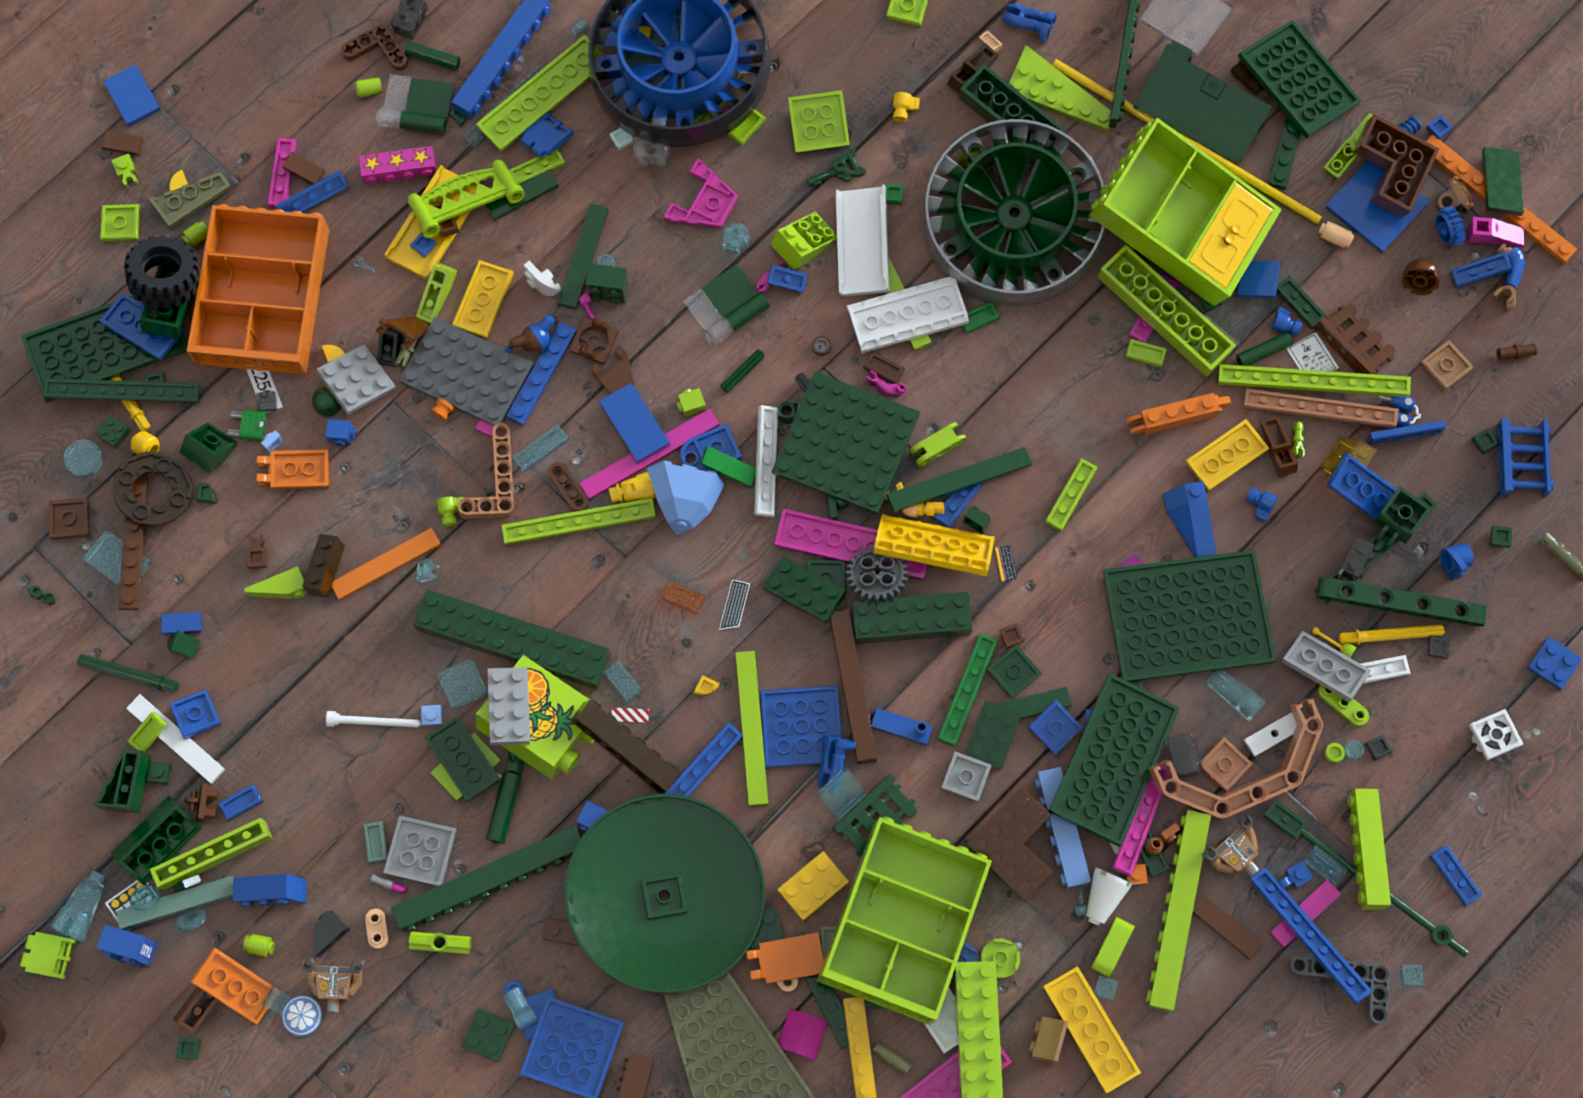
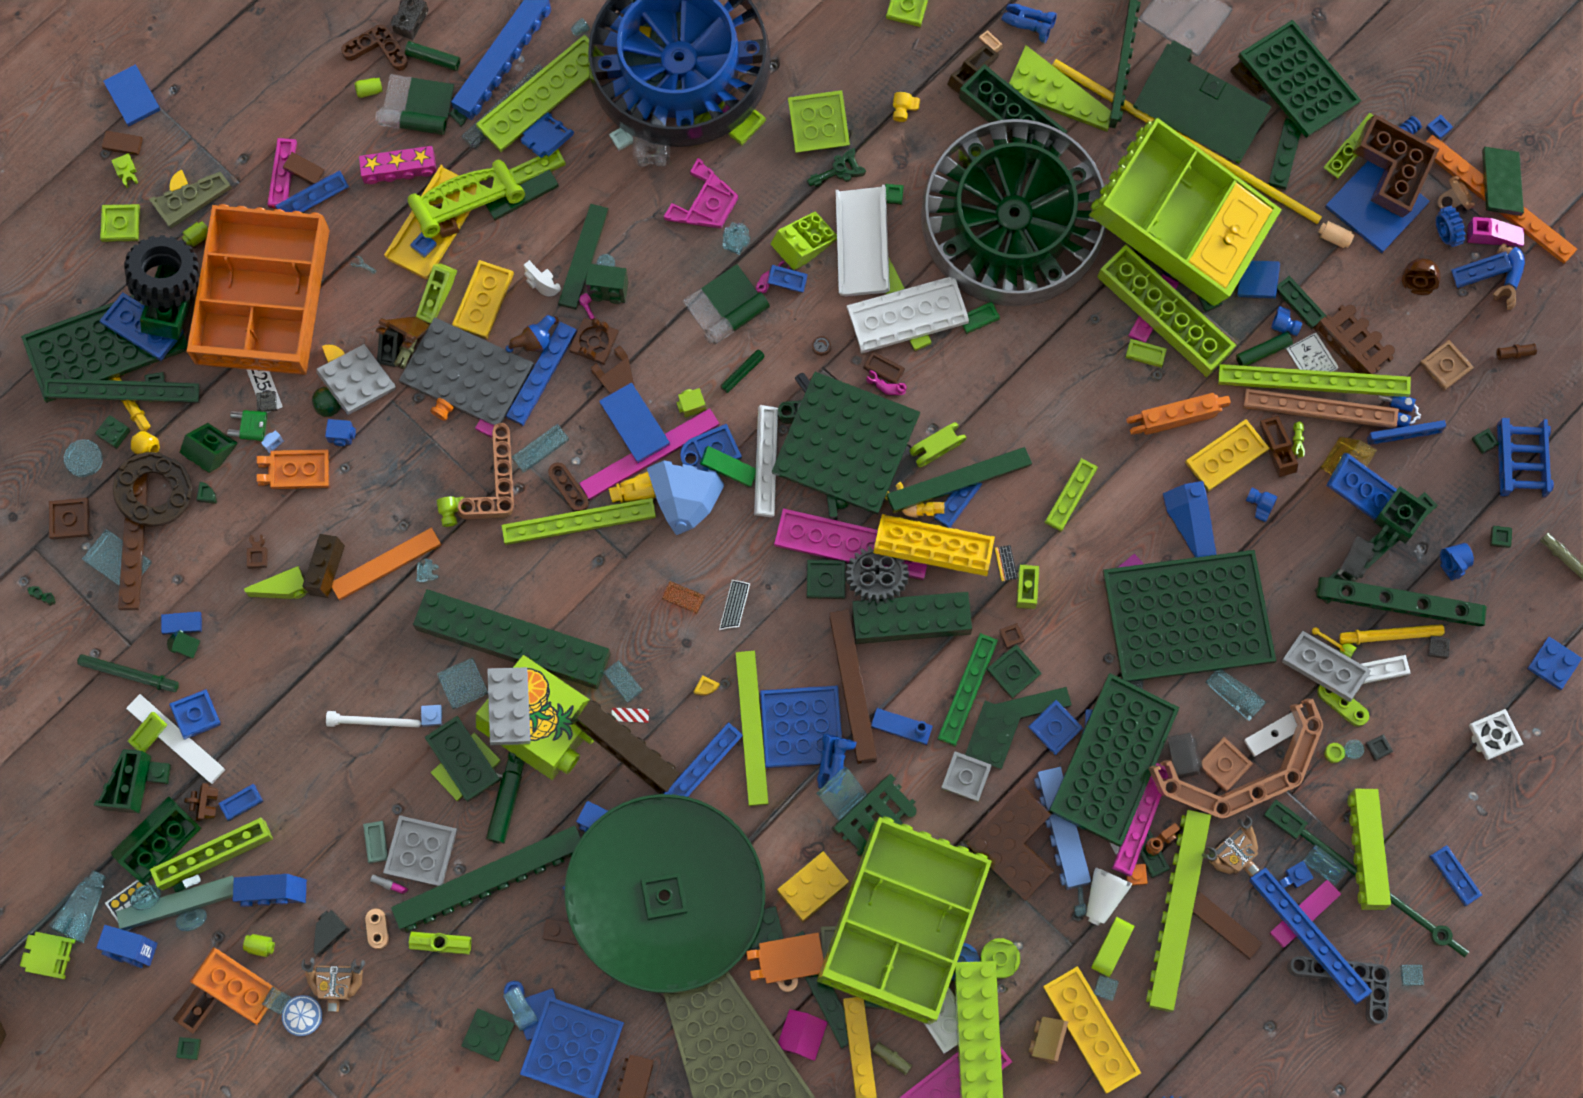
dark green plate [762,556,847,624] -> none
dark green piece [963,506,991,534] -> none
none -> lime brick [1016,565,1039,609]

